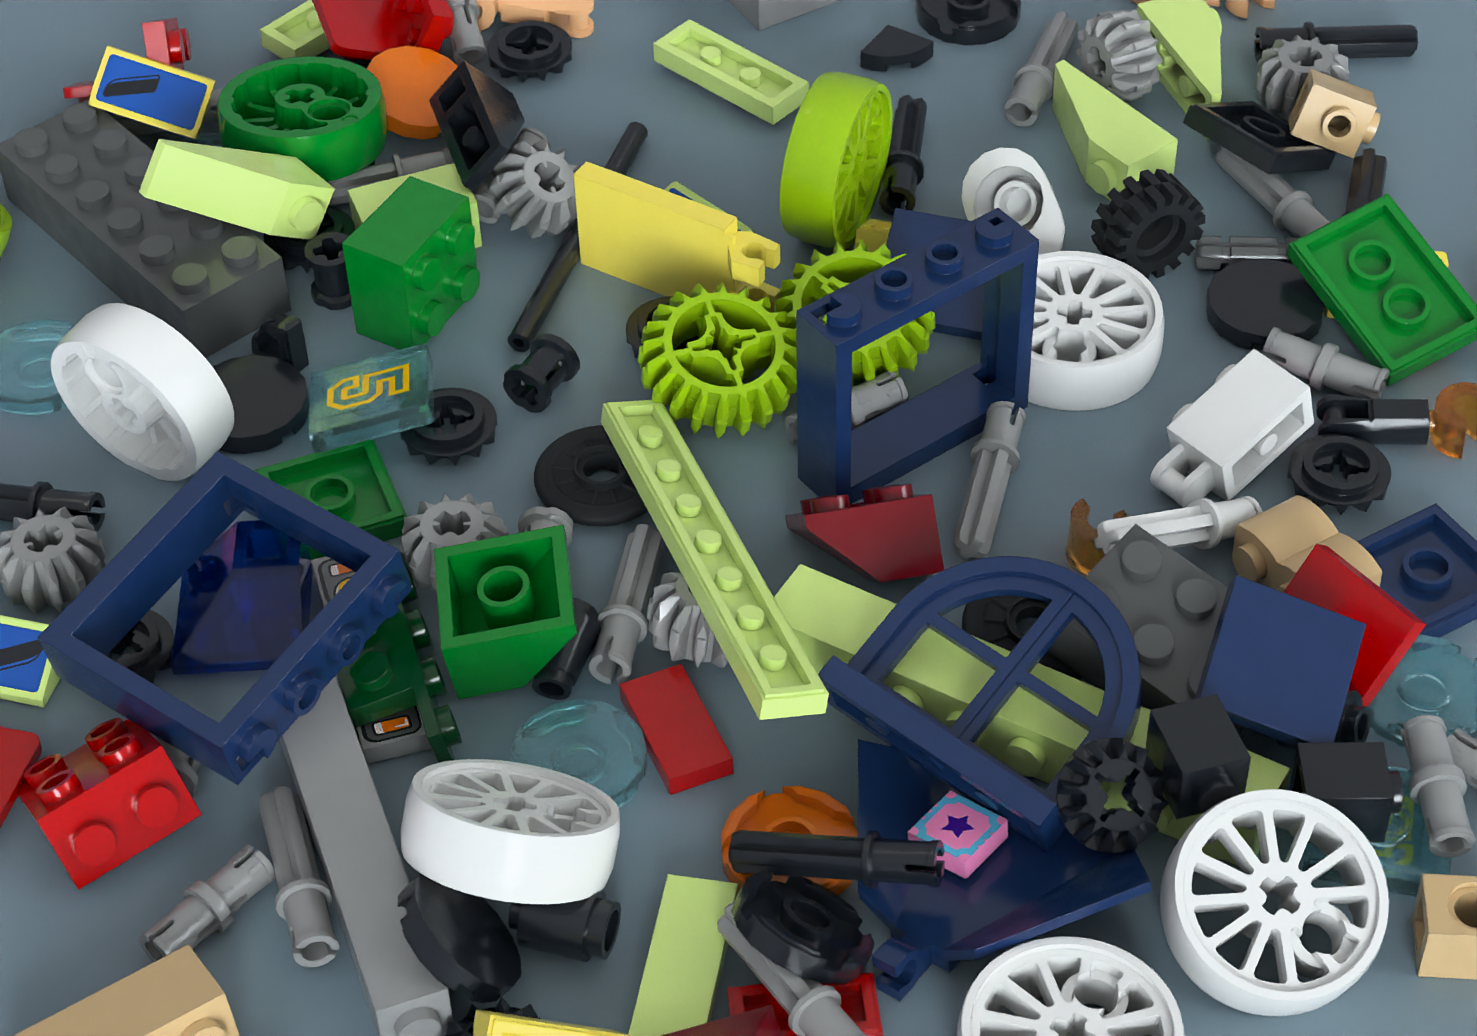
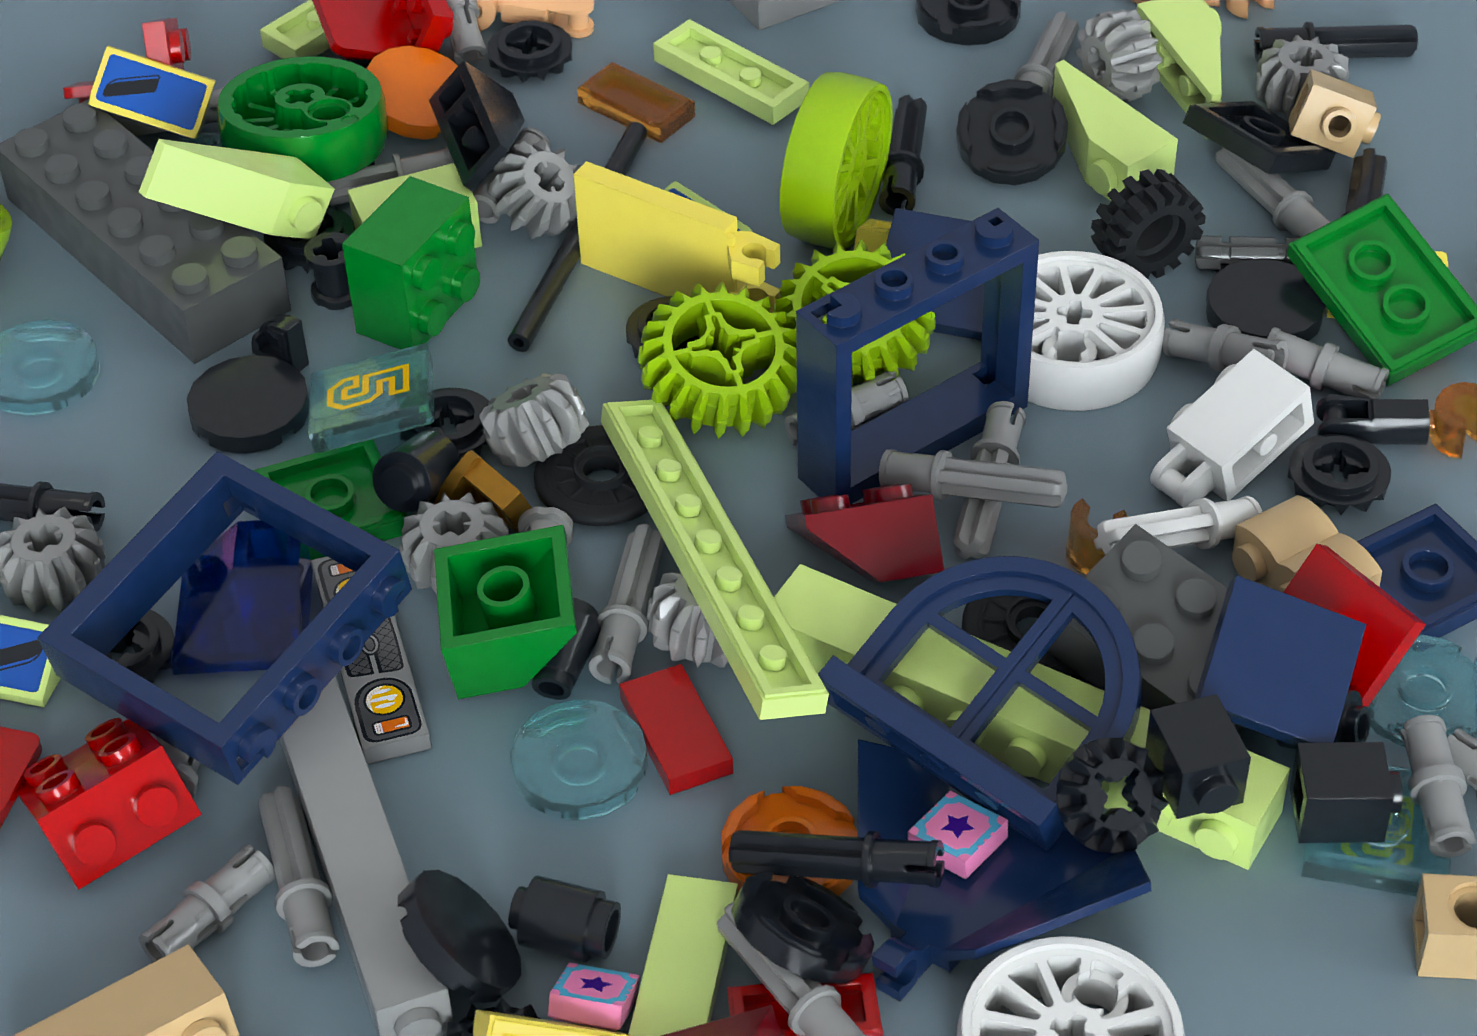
white piece [51,303,234,481] -> none
dark green bracket [338,562,462,763] -> none
white piece [401,759,620,904] -> none
black bush [503,334,580,413] -> none
black tile [860,25,934,72] -> none
white piece [961,147,1065,255] -> none
white piece [1160,789,1389,1016] -> none
none -> black brick [372,431,460,512]
none -> pearl gold tile [434,450,532,533]
none -> light grey gear [479,373,589,467]
none -> bright pink tile [548,963,640,1031]
none -> clear orange tile [577,62,695,143]
none -> light grey axle [879,449,1068,508]
none -> black tile [956,79,1068,185]
none -> light grey pin [1162,318,1289,372]

